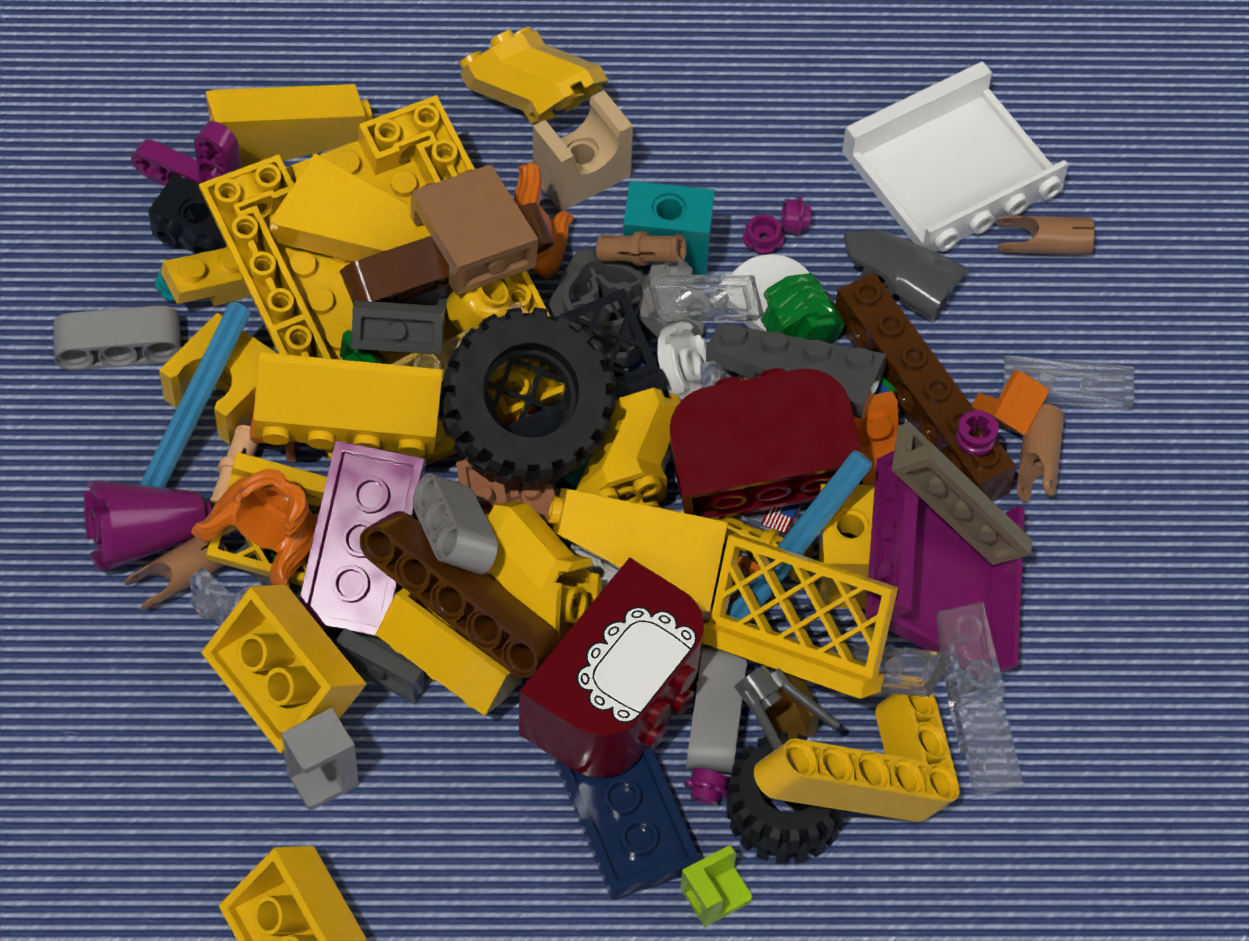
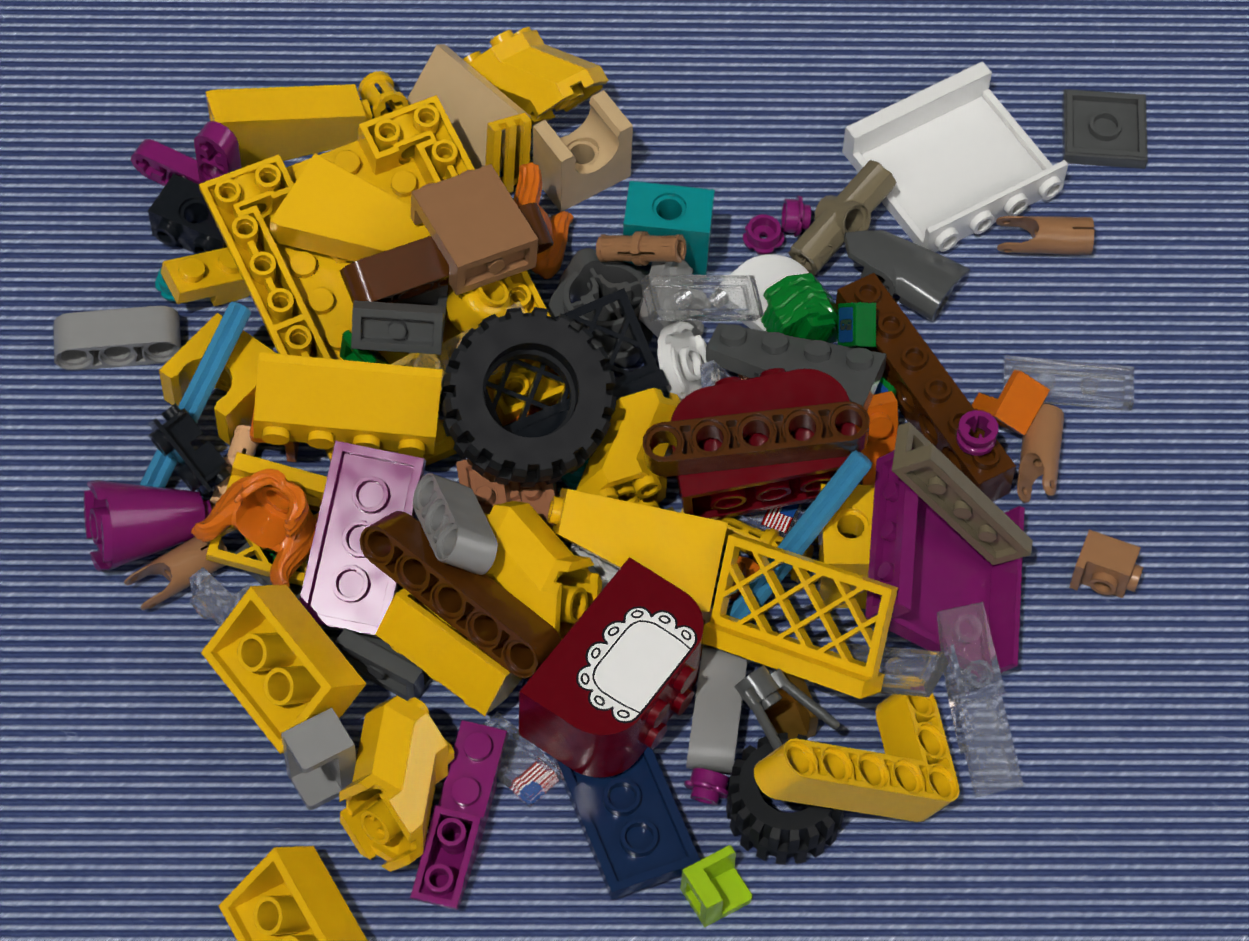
none -> black hinge [148,403,231,494]
none -> yellow brick [339,695,454,872]
none -> yellow bush [358,71,409,118]
none -> tan tile [407,44,531,170]
none -> magenta slope [410,720,508,910]
none -> clear tile [482,711,561,808]
none -> yellow tile [485,113,532,193]
none -> reddish brown beam [642,401,870,477]
none -> dark tan piece [788,160,897,275]
none -> green slope [838,302,876,347]
none -> dark grey tile [1062,89,1148,169]
none -> medium nougat brick [1069,529,1144,598]

